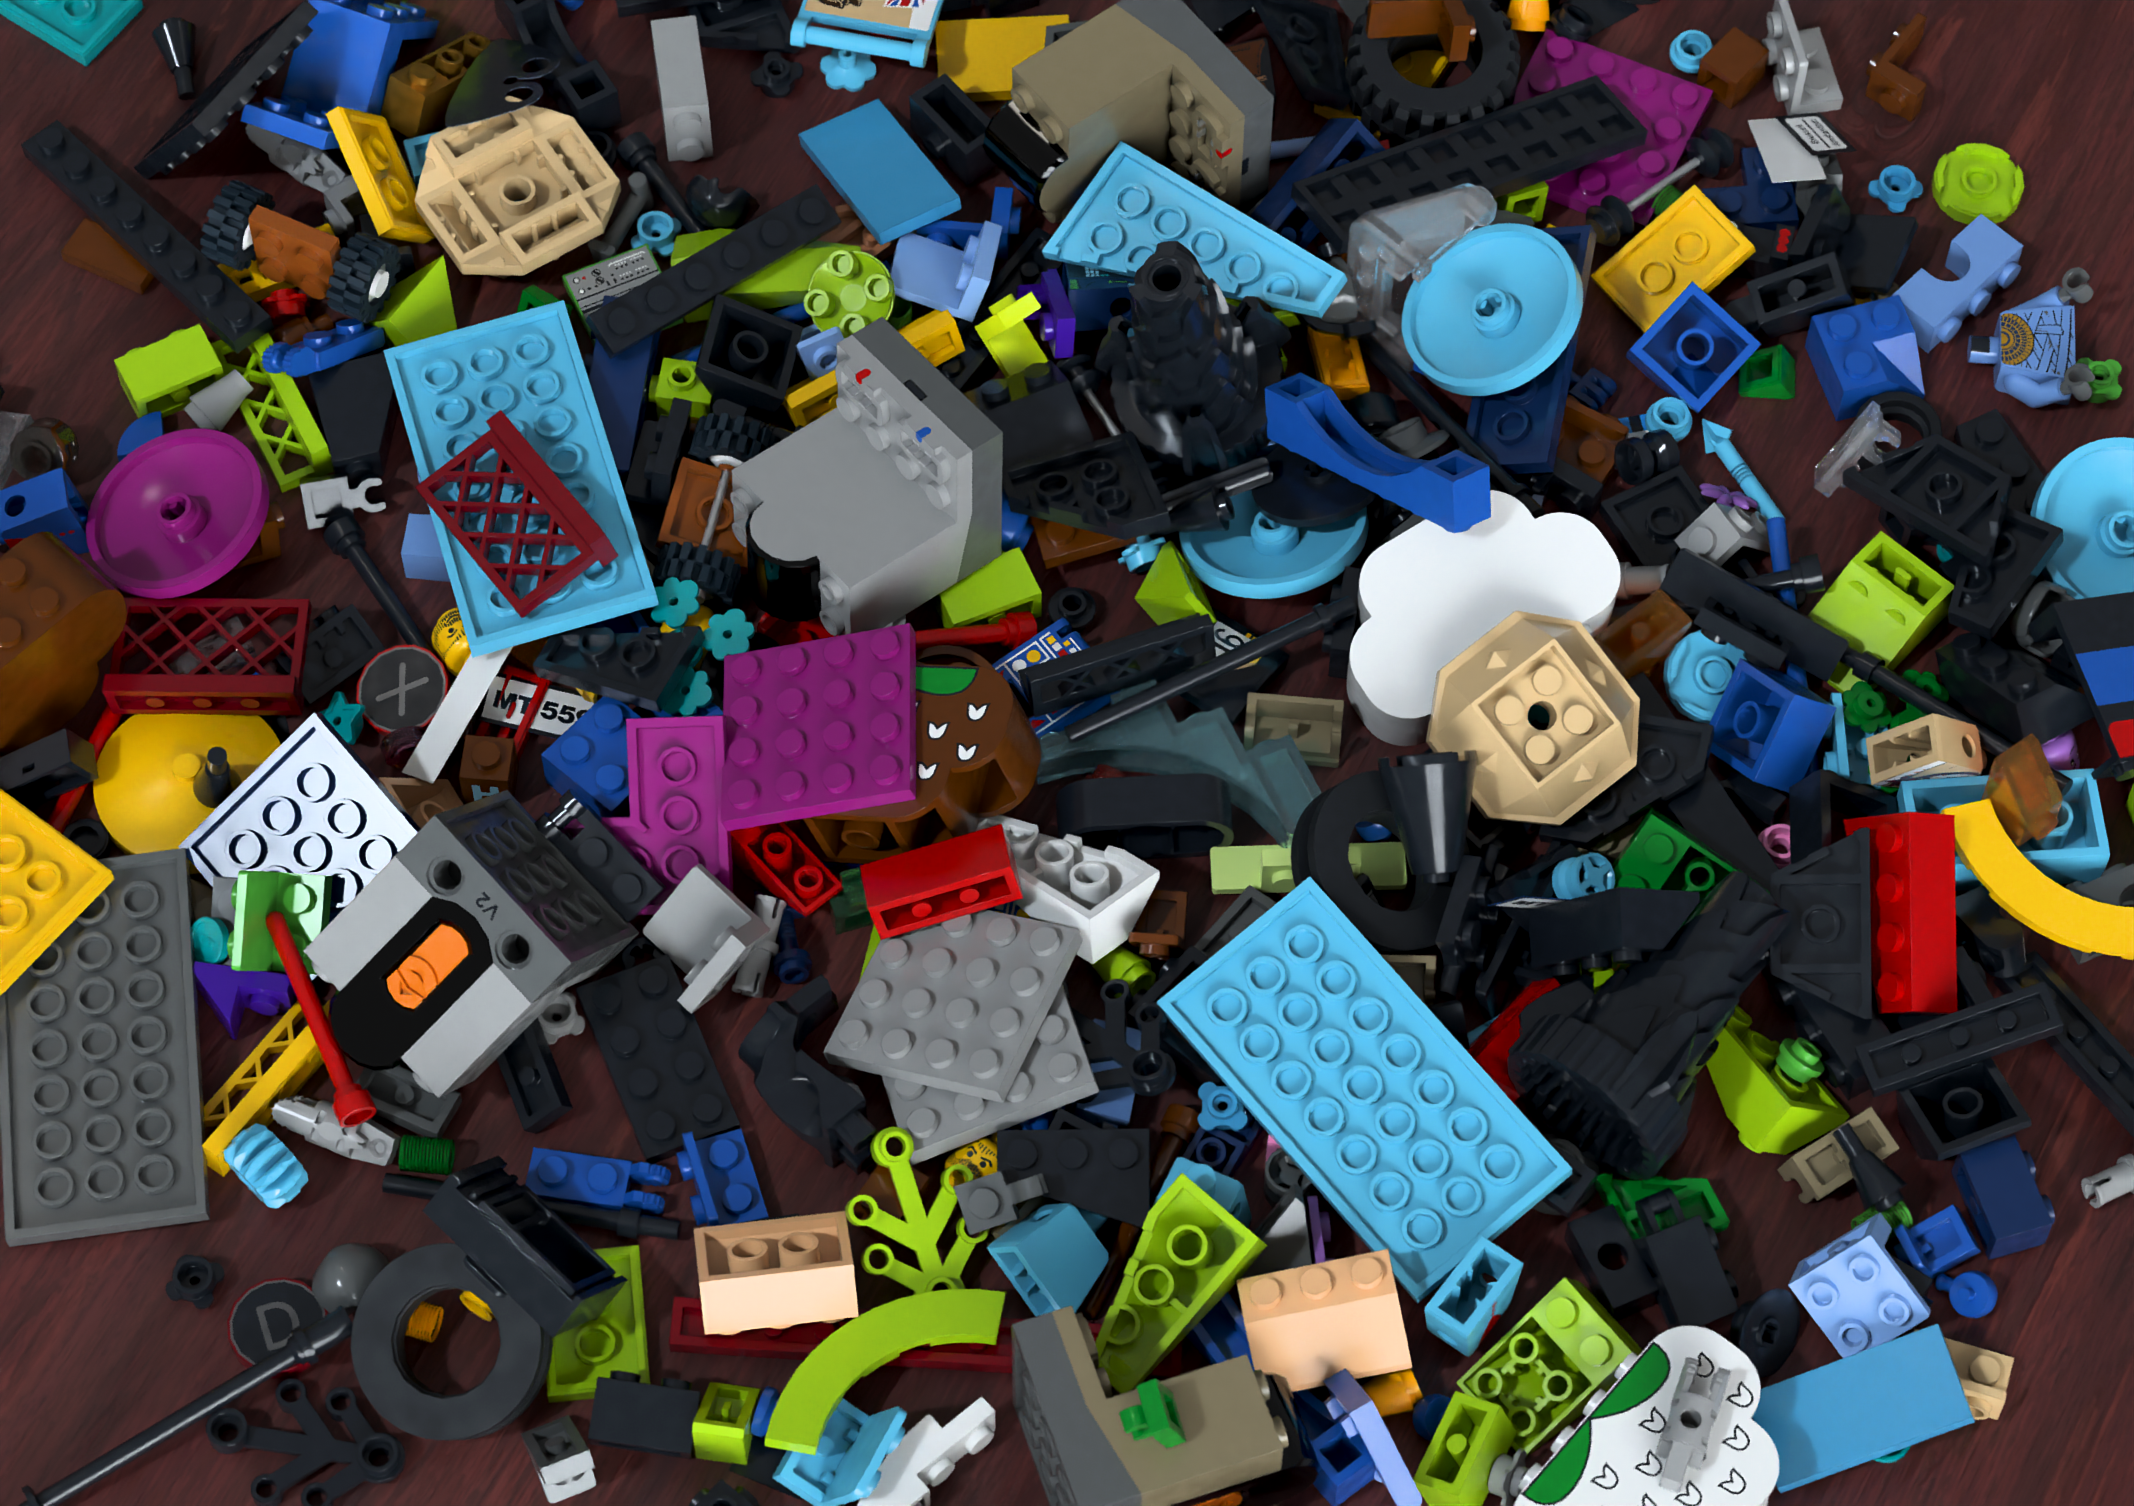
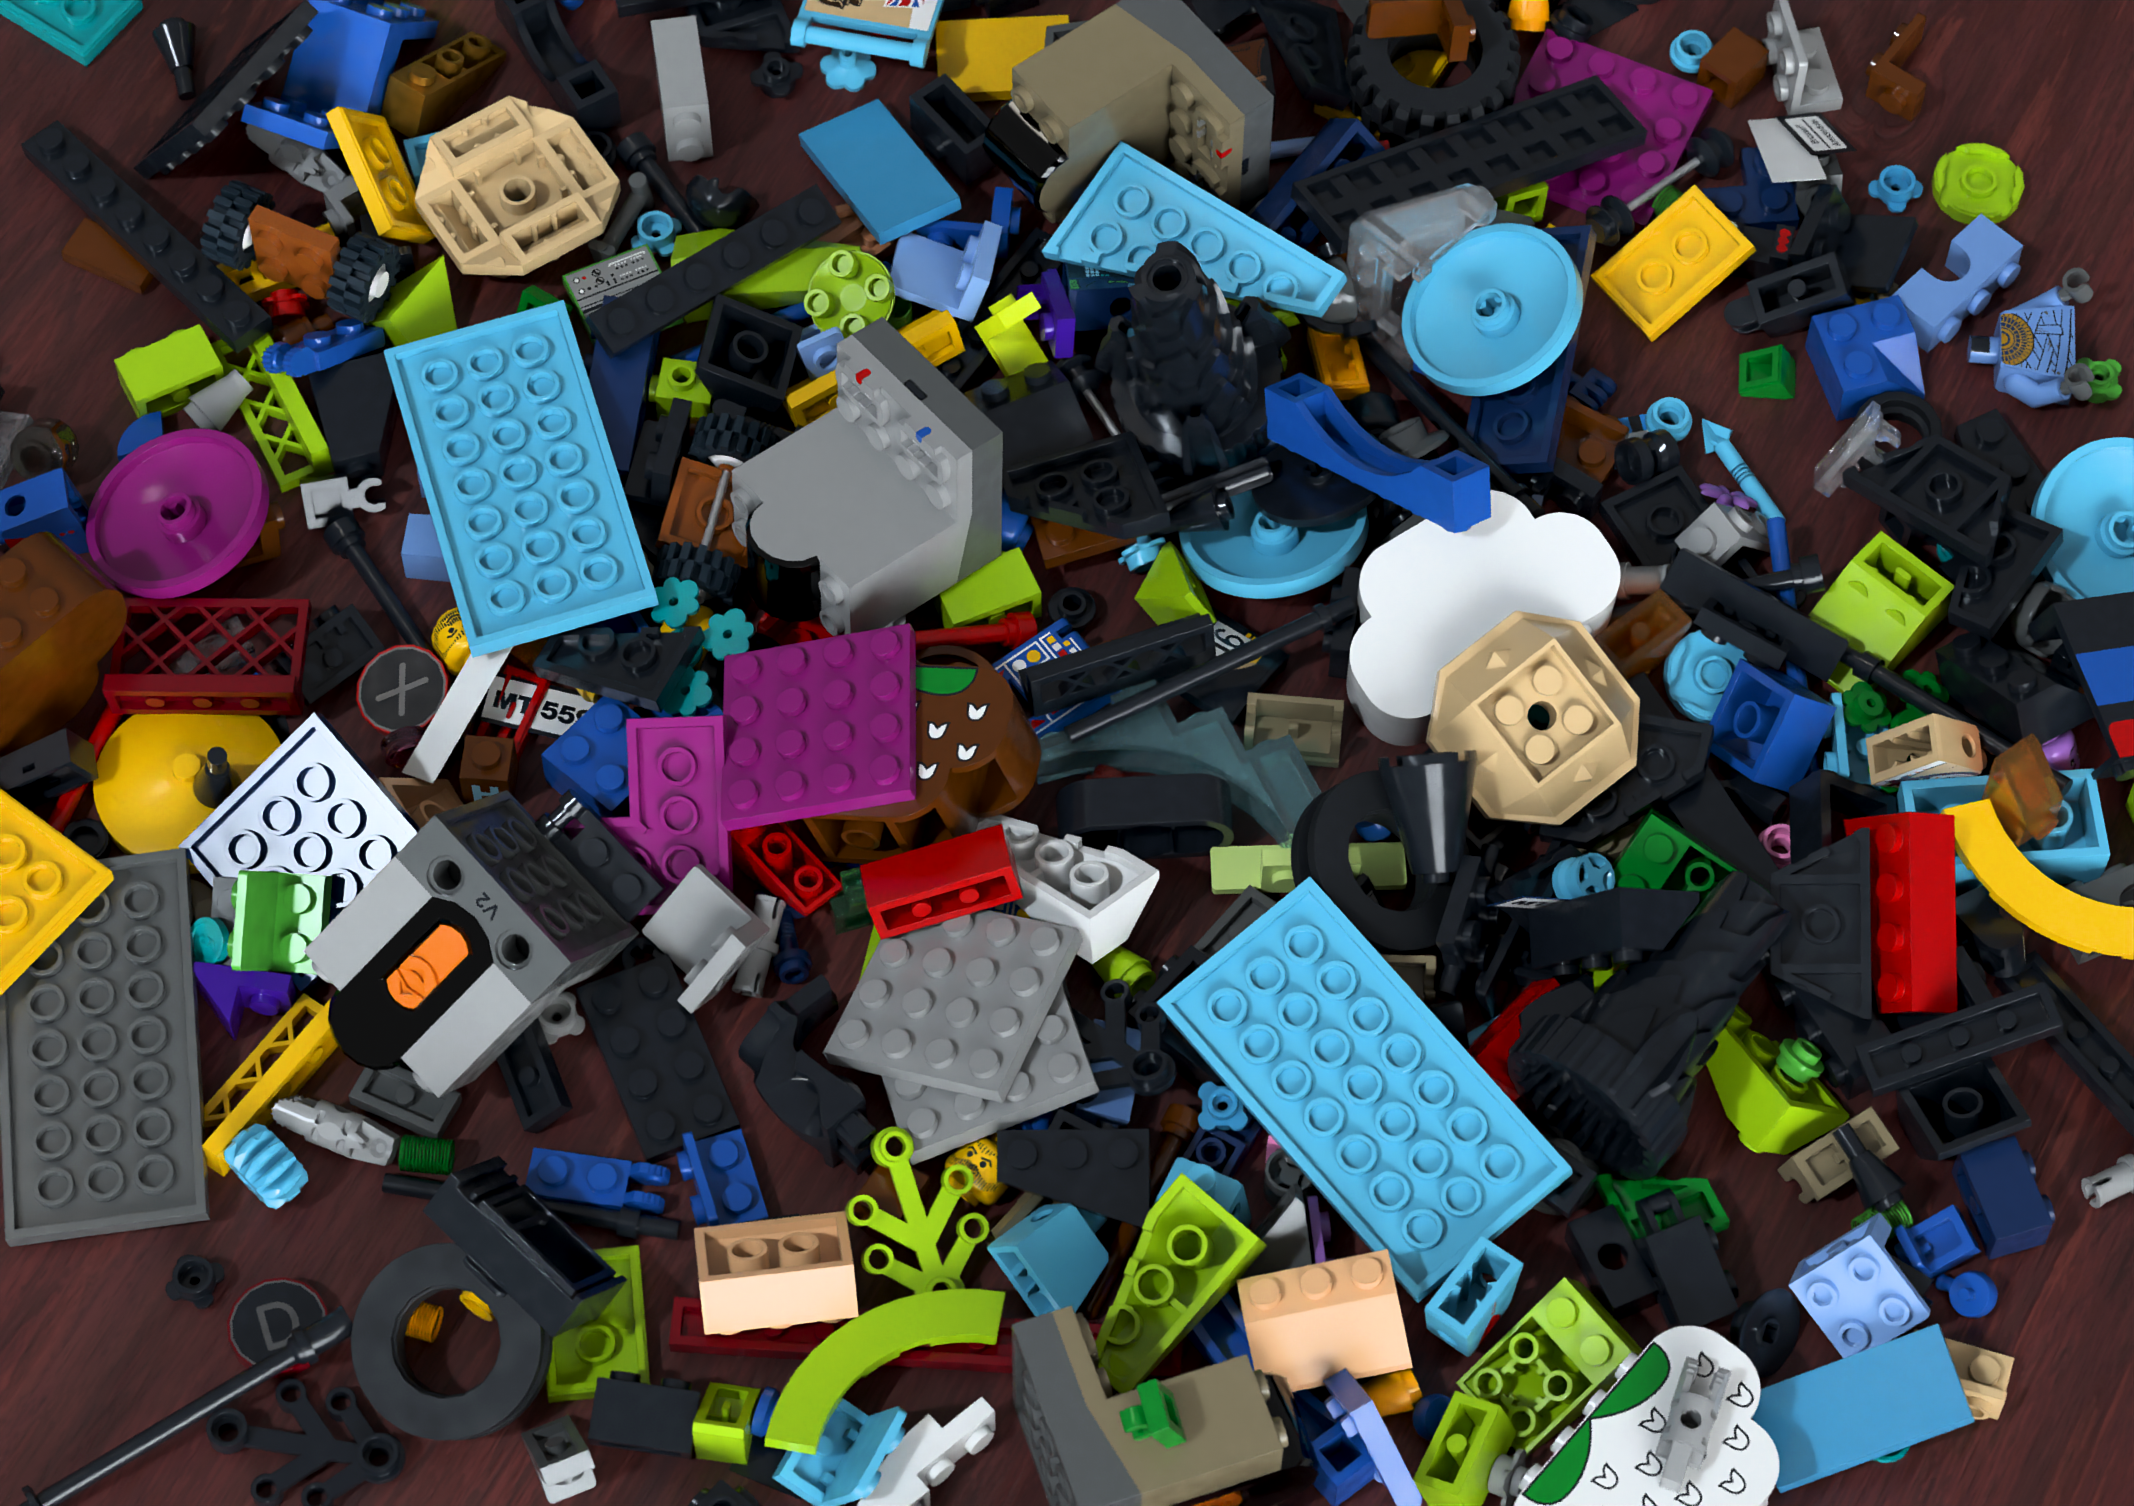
red piece [265,911,377,1128] -> none
dark grey hair [312,1242,390,1316] -> none
teal plate [318,691,365,745] -> none
dark red fence [415,410,619,618] -> none
black piece [445,38,560,127] -> none
dark grey plate [953,1169,1049,1235] -> none
reddish brown bracket [1128,890,1189,960] -> none
blue slope [1625,281,1761,414] -> none

